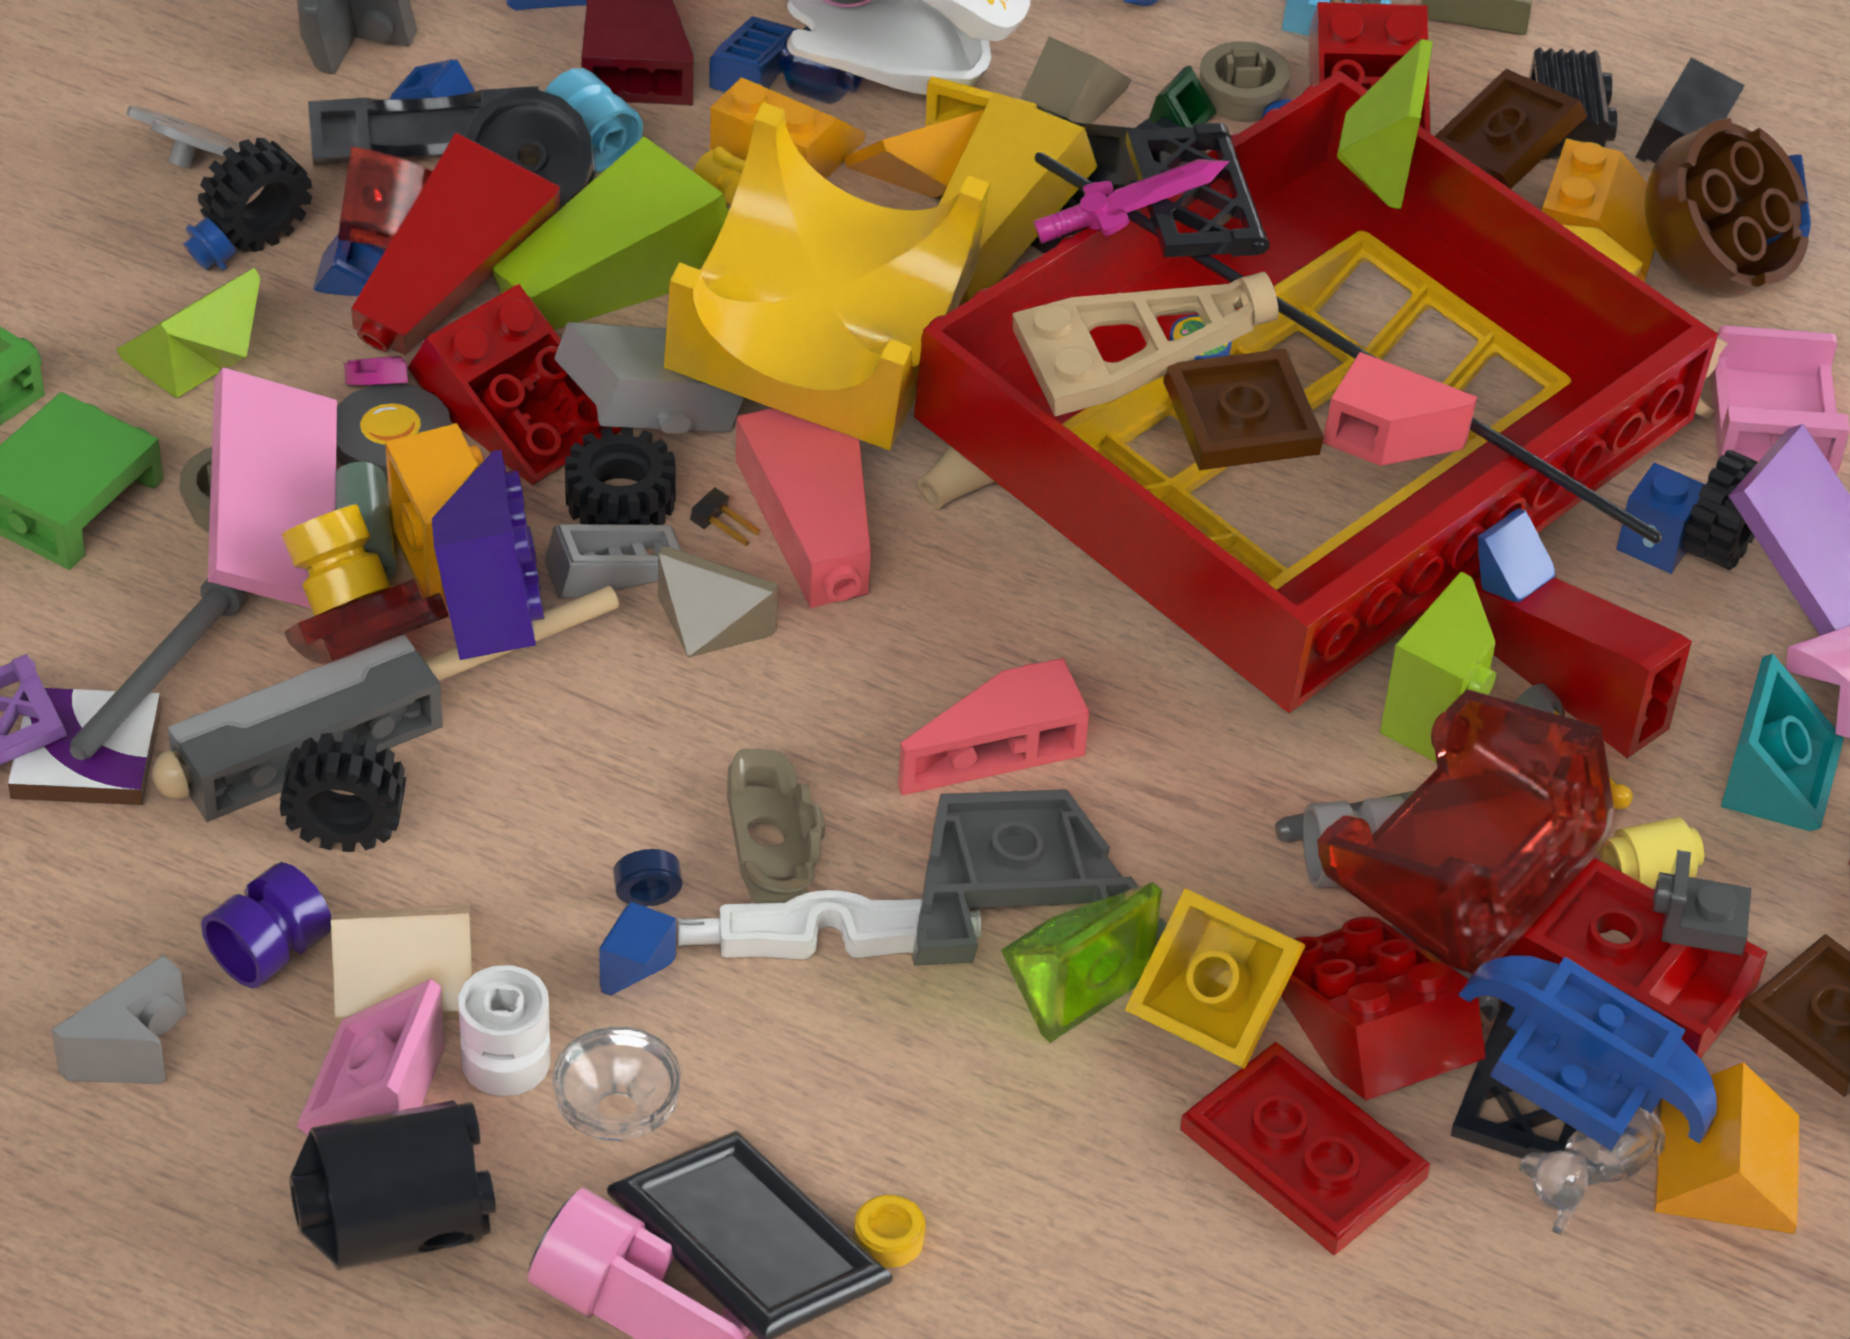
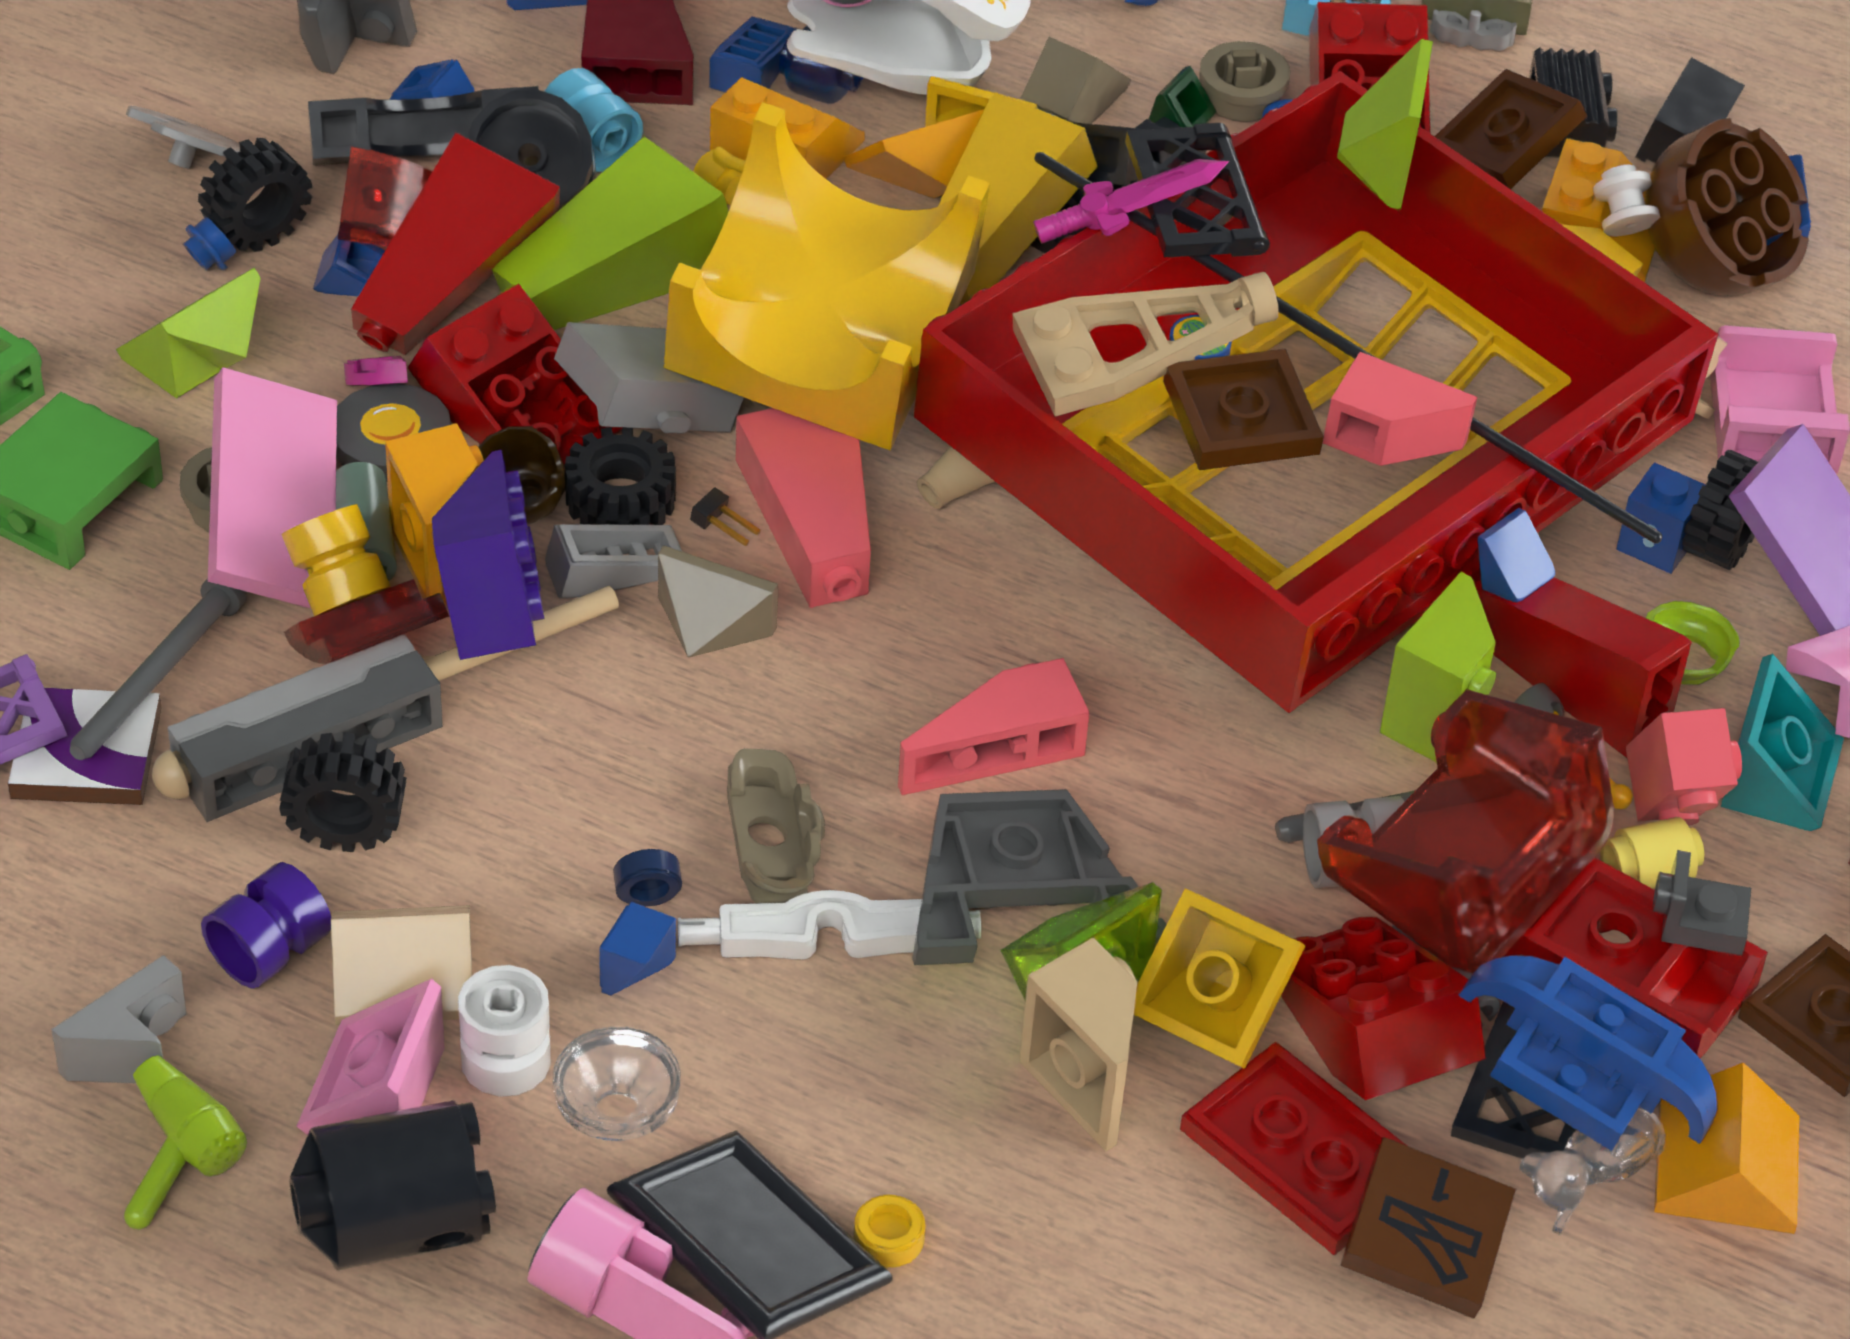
none -> lime piece [124,1055,247,1230]
none -> dark brown hair [479,426,566,525]
none -> tan slope [1019,937,1138,1151]
none -> reddish brown tile [1340,1137,1516,1318]
none -> light grey piece [1430,9,1517,51]
none -> white wheel [1593,165,1661,236]
none -> coral brick [1626,708,1742,826]
none -> lime piece [1646,601,1740,685]

